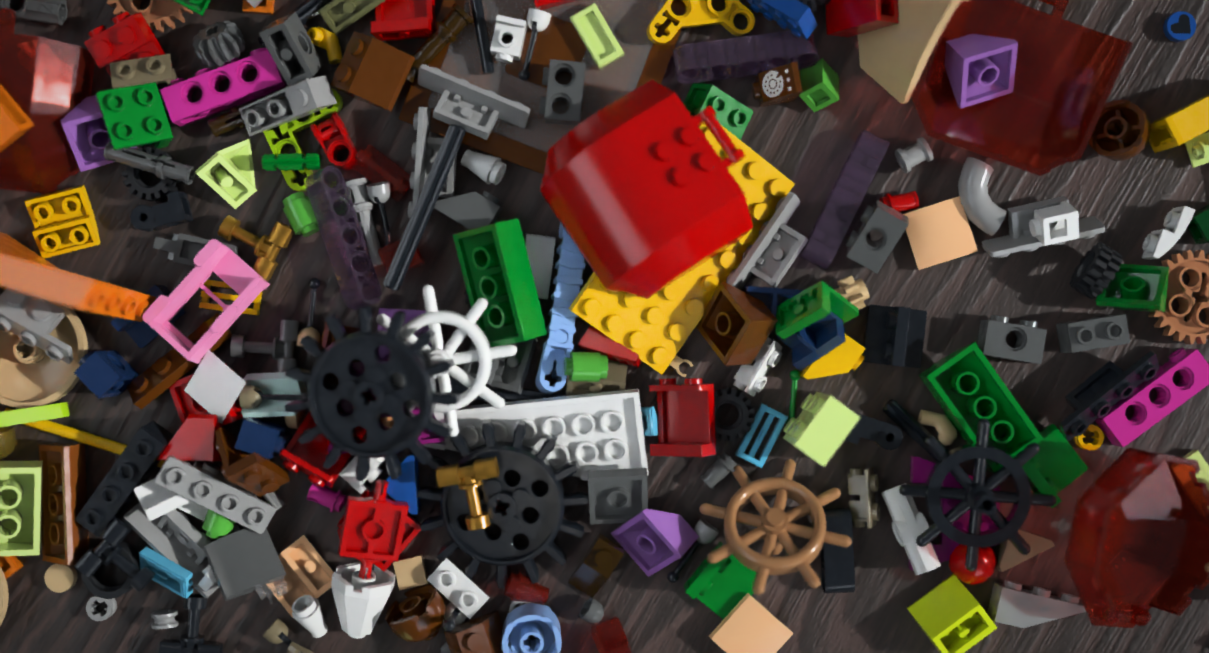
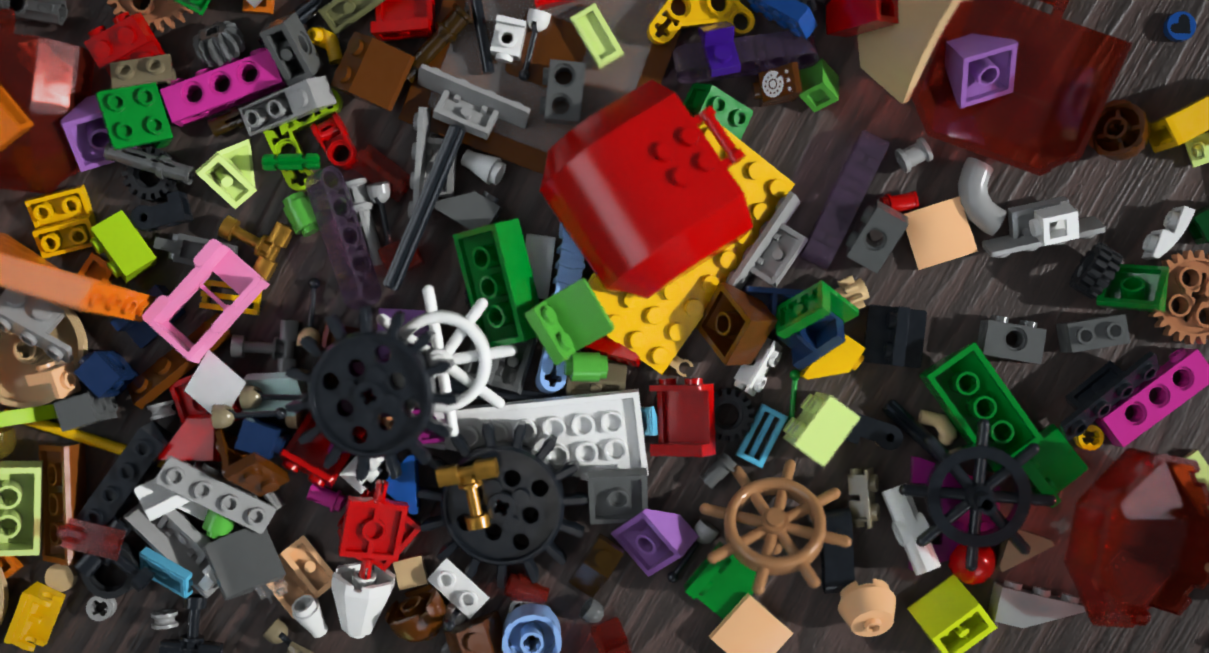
none -> yellow hinge [4,581,66,652]
none -> light nougat bracket [25,361,81,399]
none -> dark grey brick [53,392,118,432]
none -> clear red hinge [56,518,126,561]
none -> orange tile [77,252,115,283]
none -> lime brick [89,210,157,283]
none -> light grey bush [147,400,177,421]
none -> hinge [211,404,287,429]
none -> bright green bracket [524,278,615,366]
none -> dark purple slope [698,21,741,77]
none -> light nougat cone [838,579,896,637]

